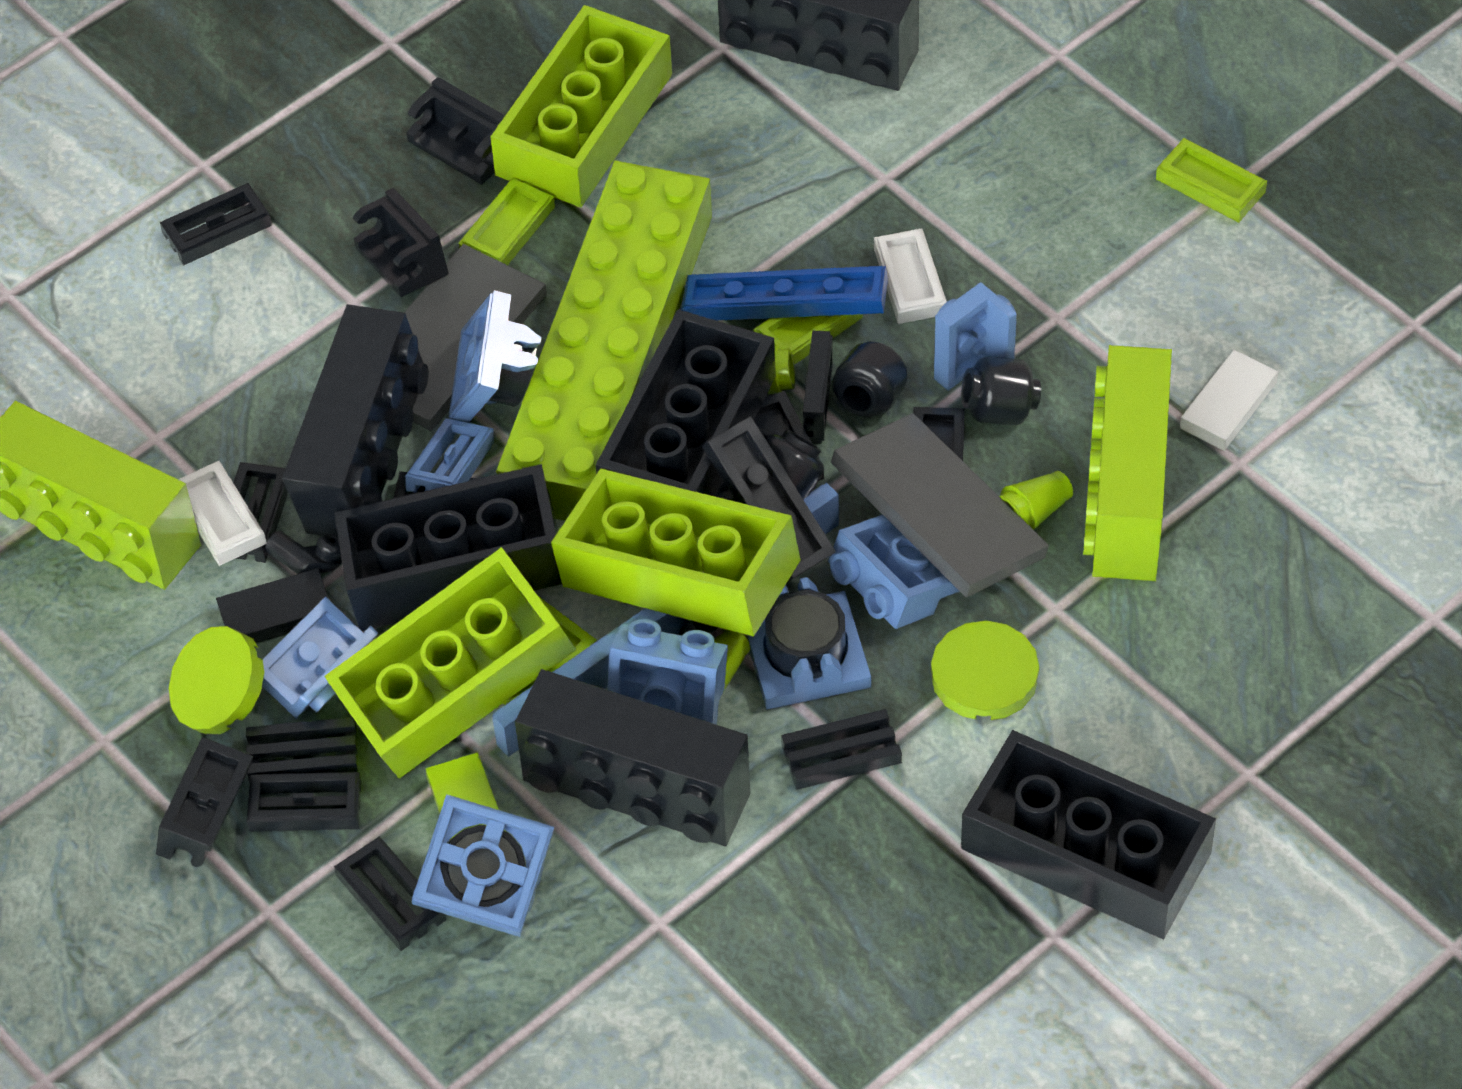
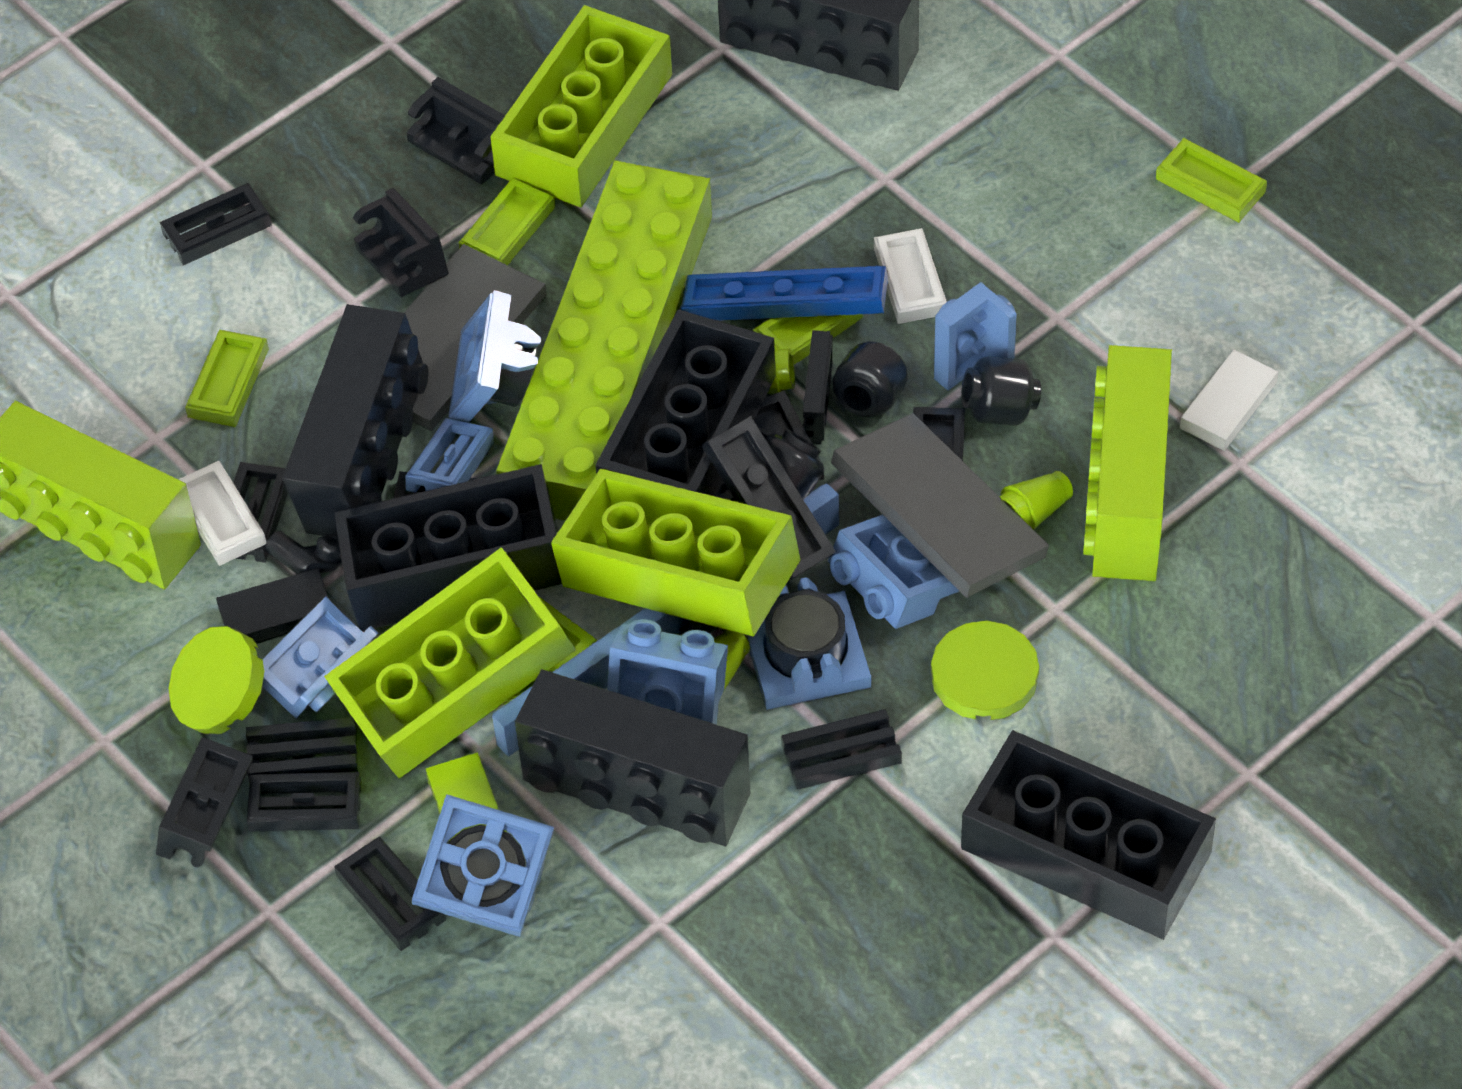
none -> lime tile [185,329,269,427]

